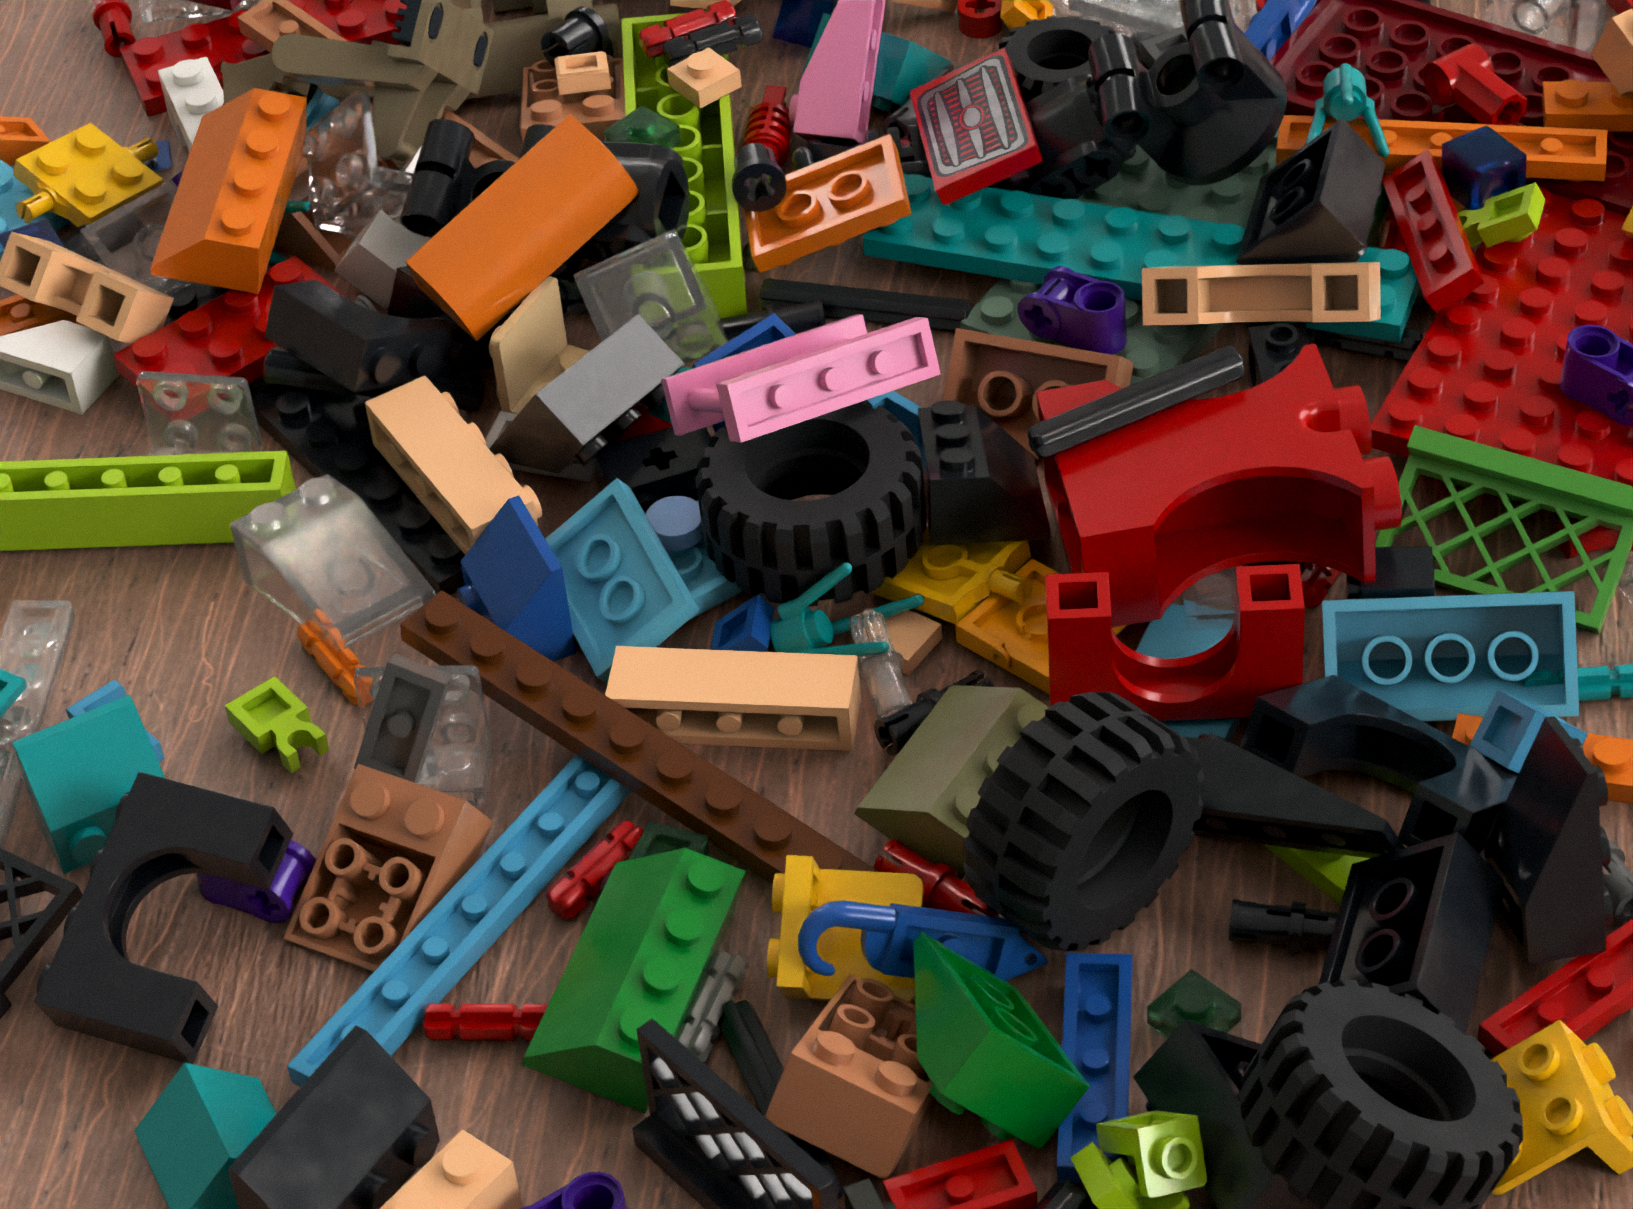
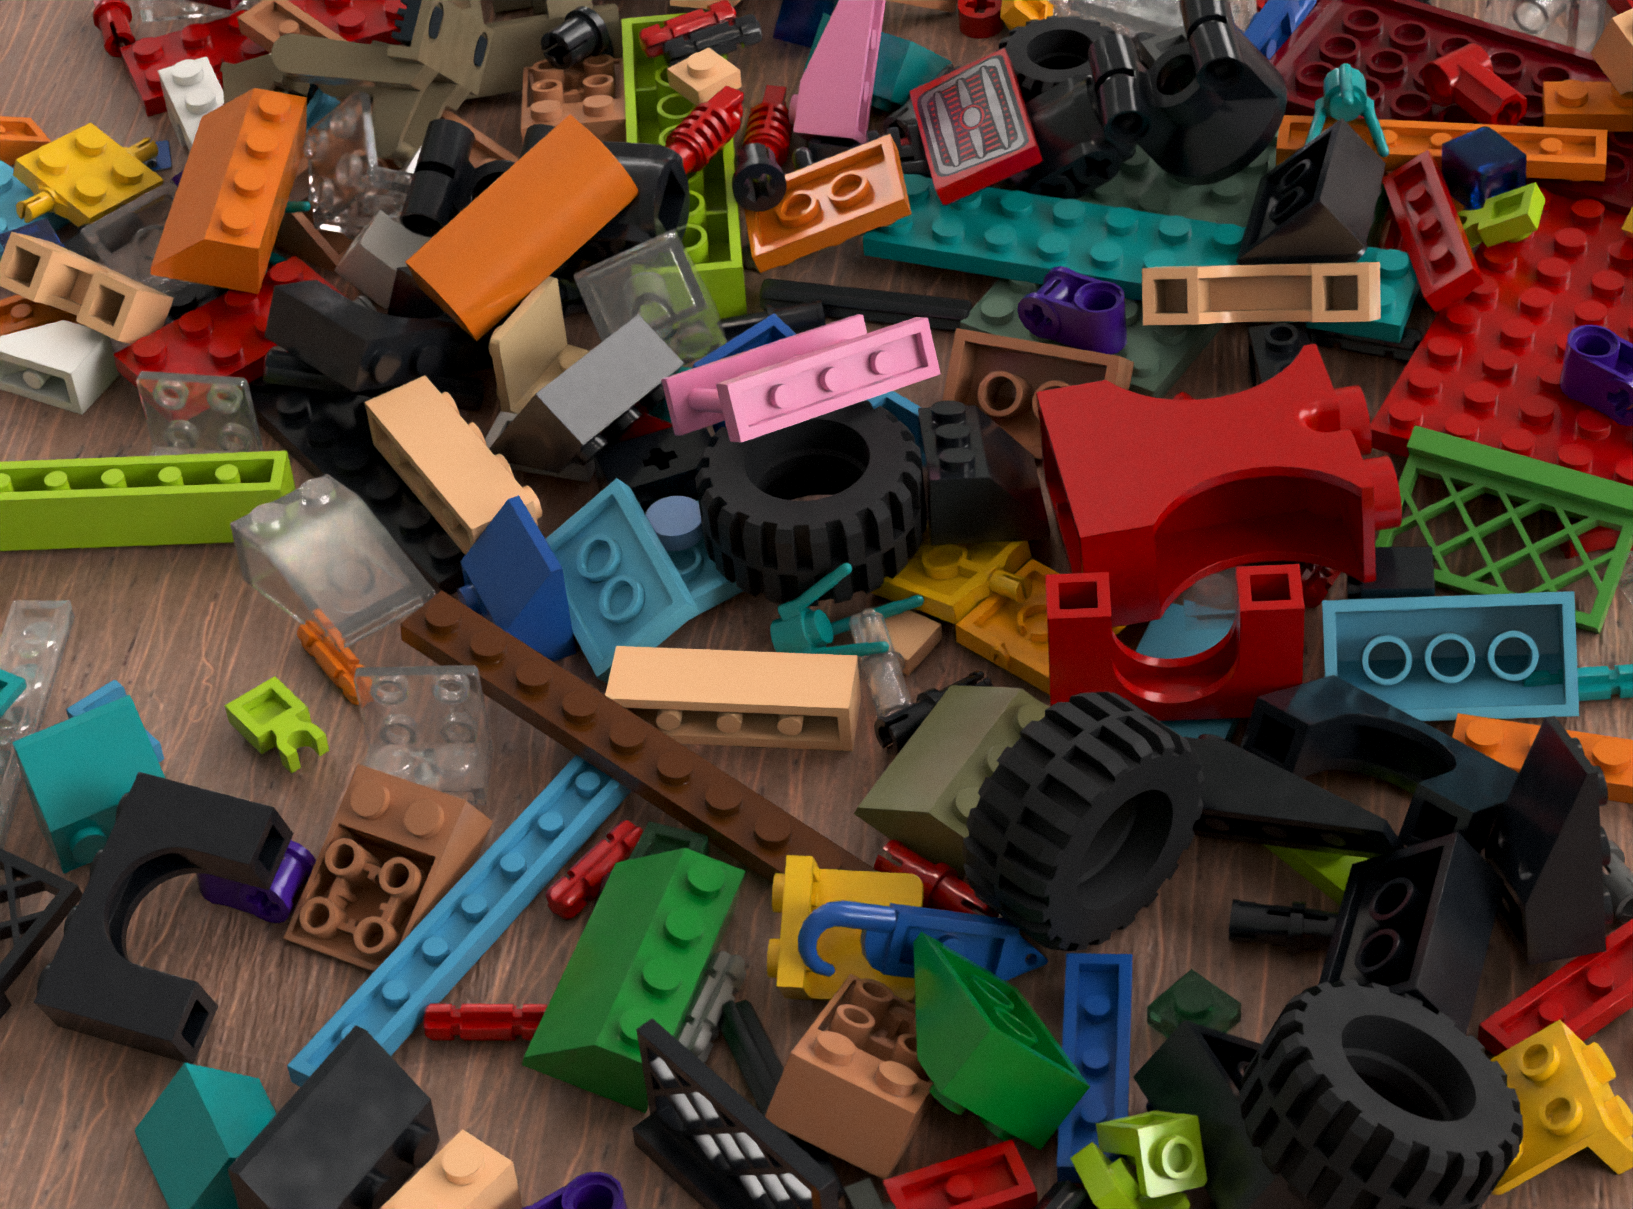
dark grey plate [354,653,453,783] -> none
light nougat tile [554,51,611,95] -> none
clear green plate [604,106,681,149] -> none
blue plate [711,595,775,652] -> none
black axle [1027,346,1245,459] -> none
dark azure panel [1469,689,1588,773] -> none
none -> red hinge [665,86,744,175]

